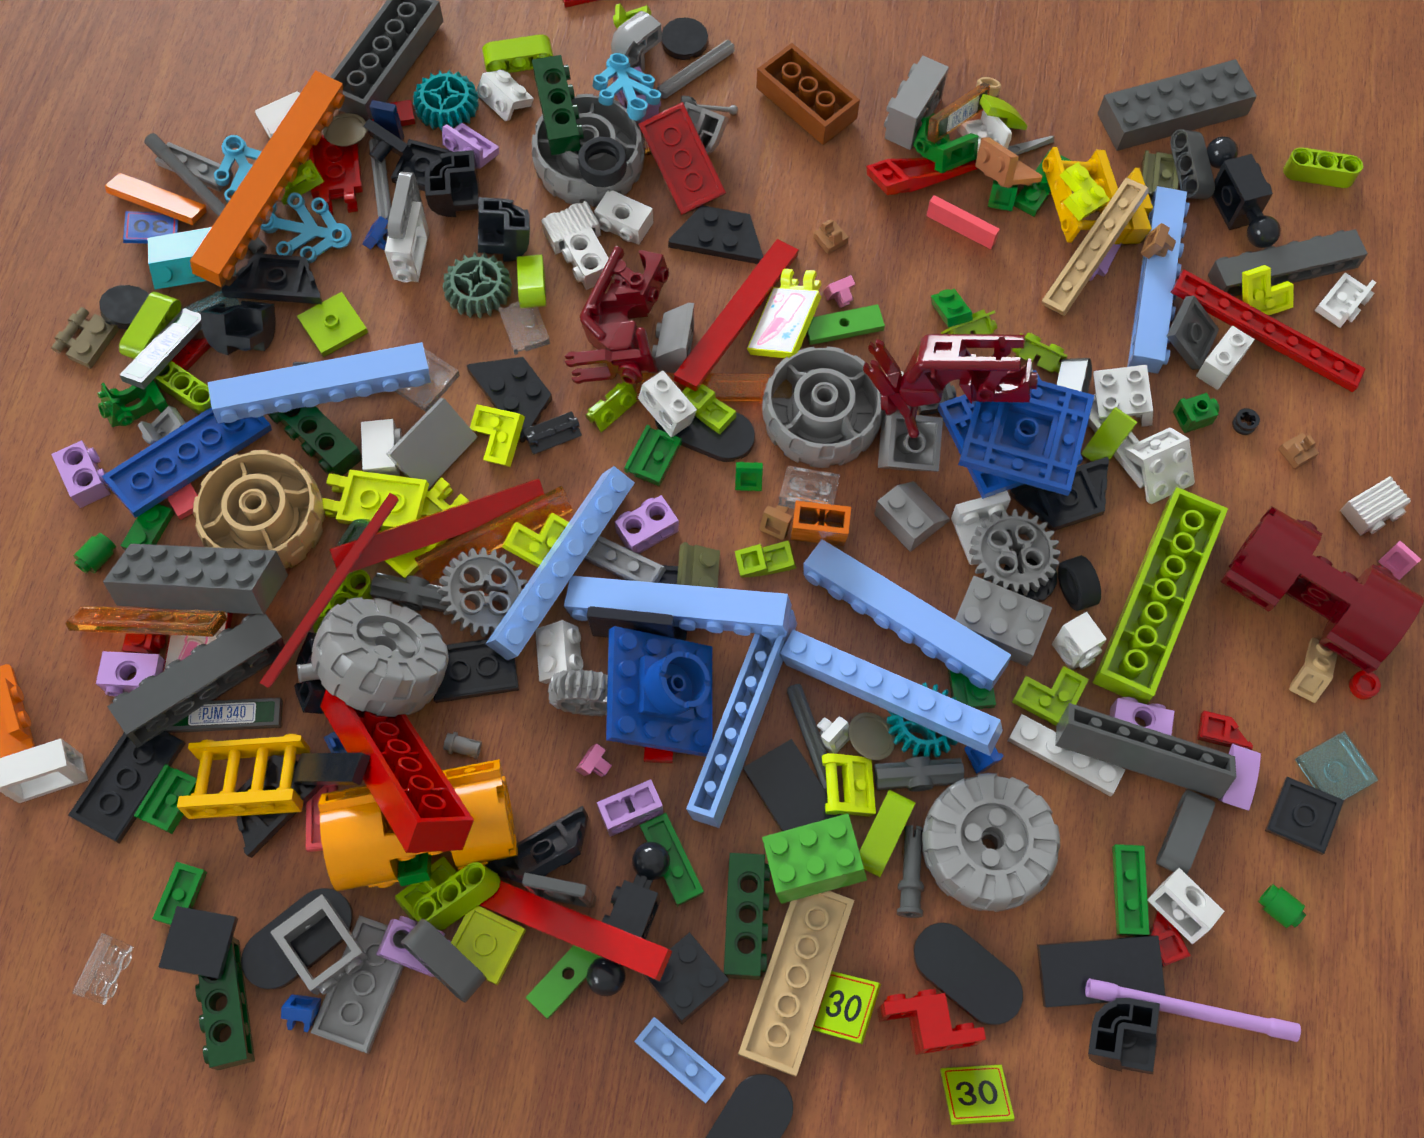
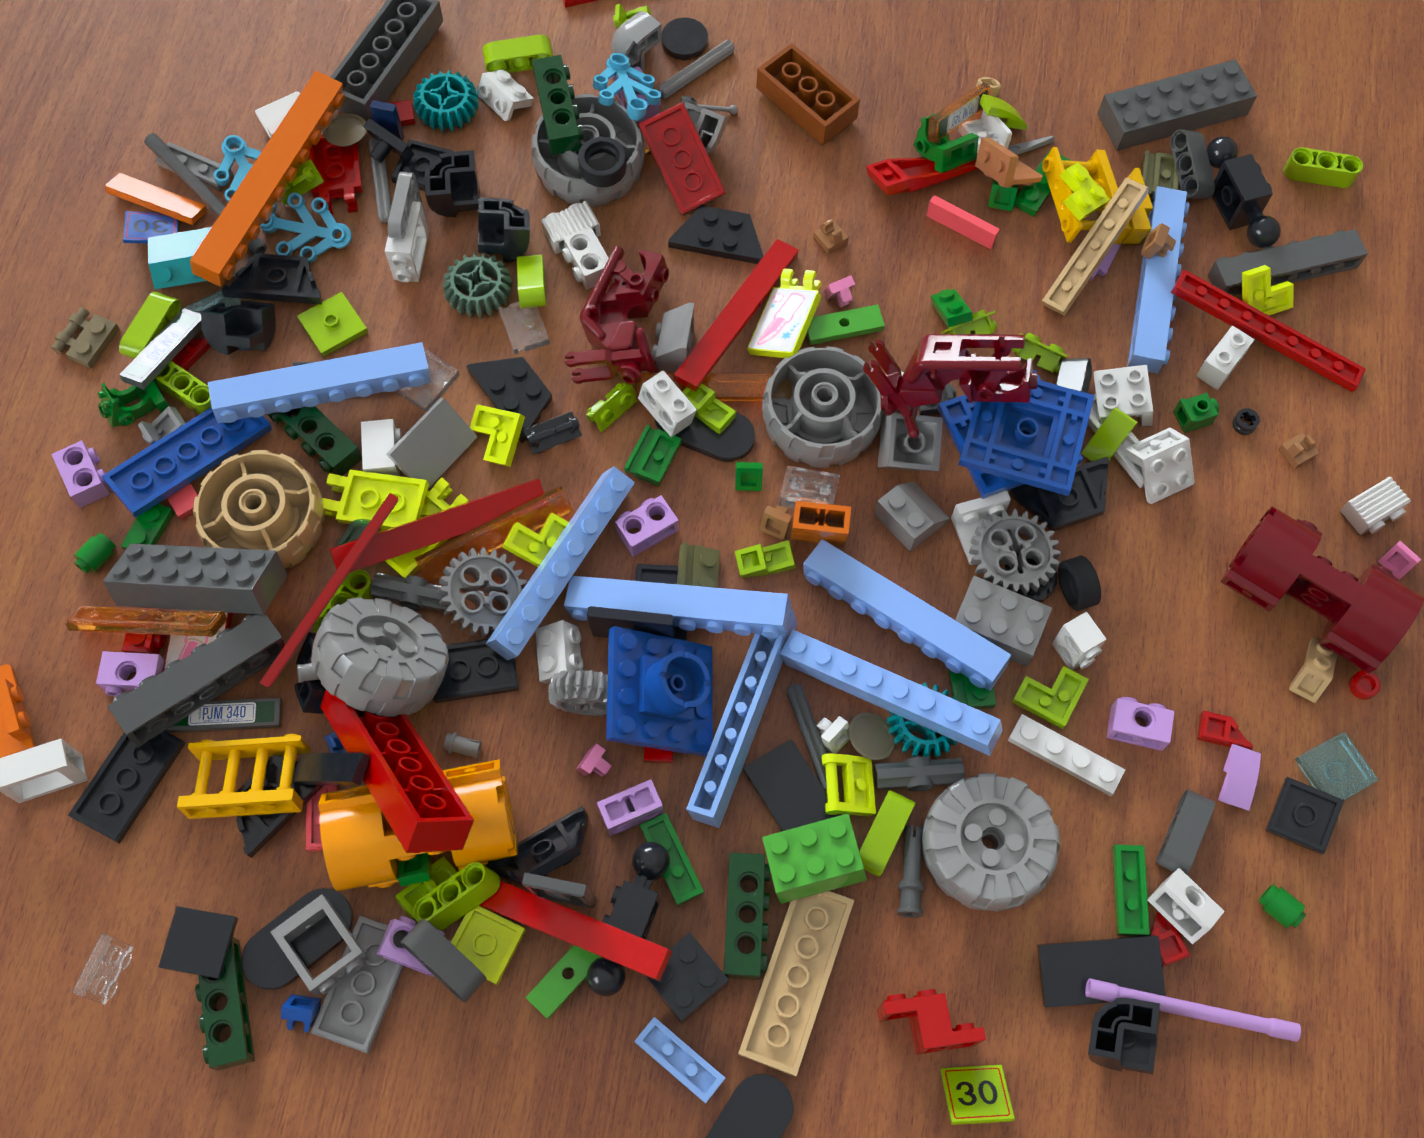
black tile [99,285,149,330] -> none
green plate [134,764,197,834] -> none
green plate [152,862,207,926] -> none
blue tile [362,216,388,250] -> none
lavender bracket [442,123,499,169] -> none
light grey tile [584,536,666,583] -> none
white brick [594,190,653,245] -> none
lime piece [812,971,881,1044] -> none
light grey brick [884,56,949,150] -> none
black tile [913,923,1023,1025] -> none
blue tile [964,746,1003,774] -> none
dark grey brick [1055,703,1236,799] -> none
lime brick [1092,487,1228,704] -> none
dark grey plate [1166,296,1219,370] -> none
white bracket [1315,273,1377,328] -> none

